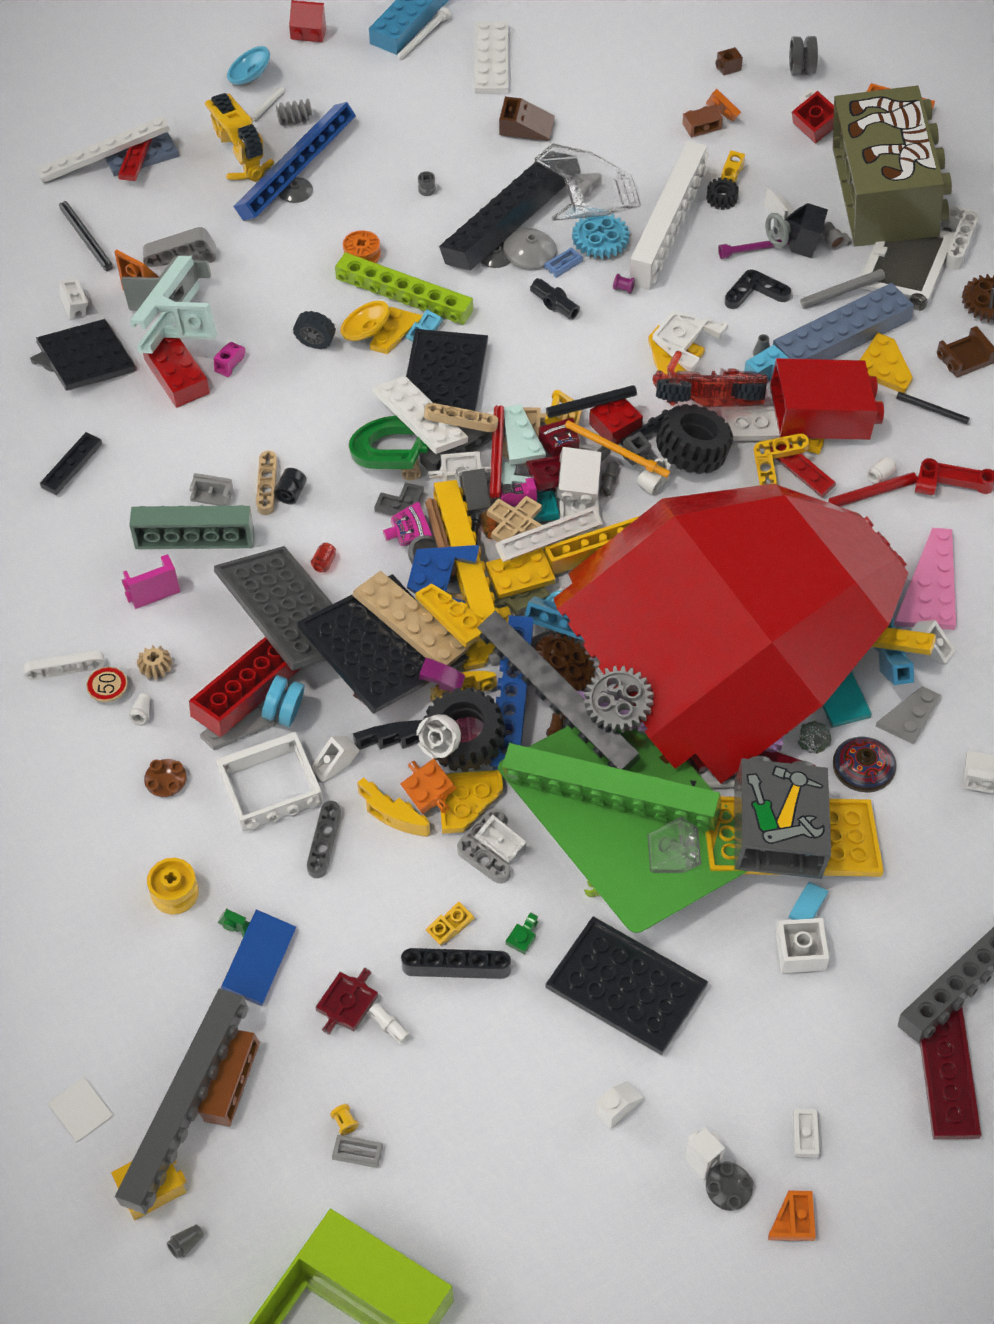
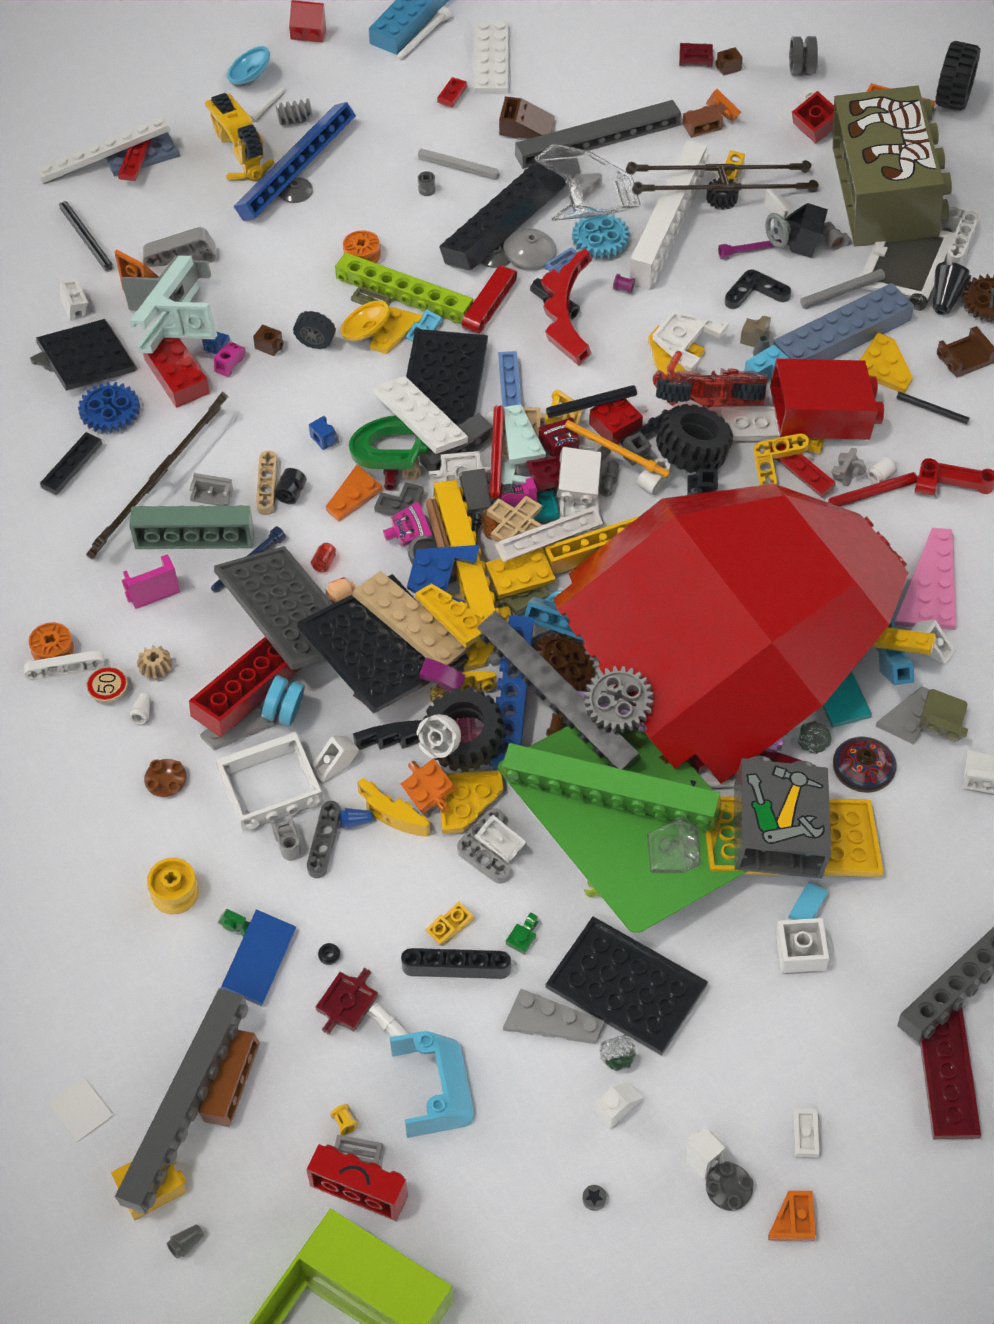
tan beam [424,403,498,432] -> none
none -> orange wheel [29,622,74,667]
none -> blue gear [78,382,140,434]
none -> dark brown bar [86,391,229,560]
none -> blue bracket [202,331,230,354]
none -> dark blue piece [211,526,286,592]
none -> reddish brown brick [253,324,284,356]
none -> light grey piece [271,818,301,861]
none -> red brick [306,1144,408,1222]
none -> blue brick [309,416,337,450]
none -> black plate [318,943,340,965]
none -> light nougat head [325,577,356,603]
none -> orange wing [326,464,383,522]
none -> blue cone [340,808,372,829]
none -> olive tile [351,286,391,305]
none -> dark red pin [383,469,399,491]
none -> medium azure windscreen [390,1031,474,1138]
none -> light grey axle [418,148,499,179]
none -> red plate [437,77,467,107]
none -> red beam [461,265,517,334]
none -> medium blue plate [498,351,521,407]
none -> light grey wing [503,989,605,1044]
none -> dark grey brick [515,100,681,169]
none -> red arch [541,248,592,366]
none -> dark grey tile [582,1185,606,1211]
none -> clear piece [599,1034,636,1071]
none -> dark brown bar [625,160,819,195]
none -> dark red plate [679,43,713,67]
none -> black brick [687,468,718,495]
none -> dark tan brick [740,316,771,347]
none -> light grey hips [832,448,866,486]
none -> olive bracket [918,689,968,741]
none -> black cone [933,262,971,315]
none -> black tyre [935,41,981,111]

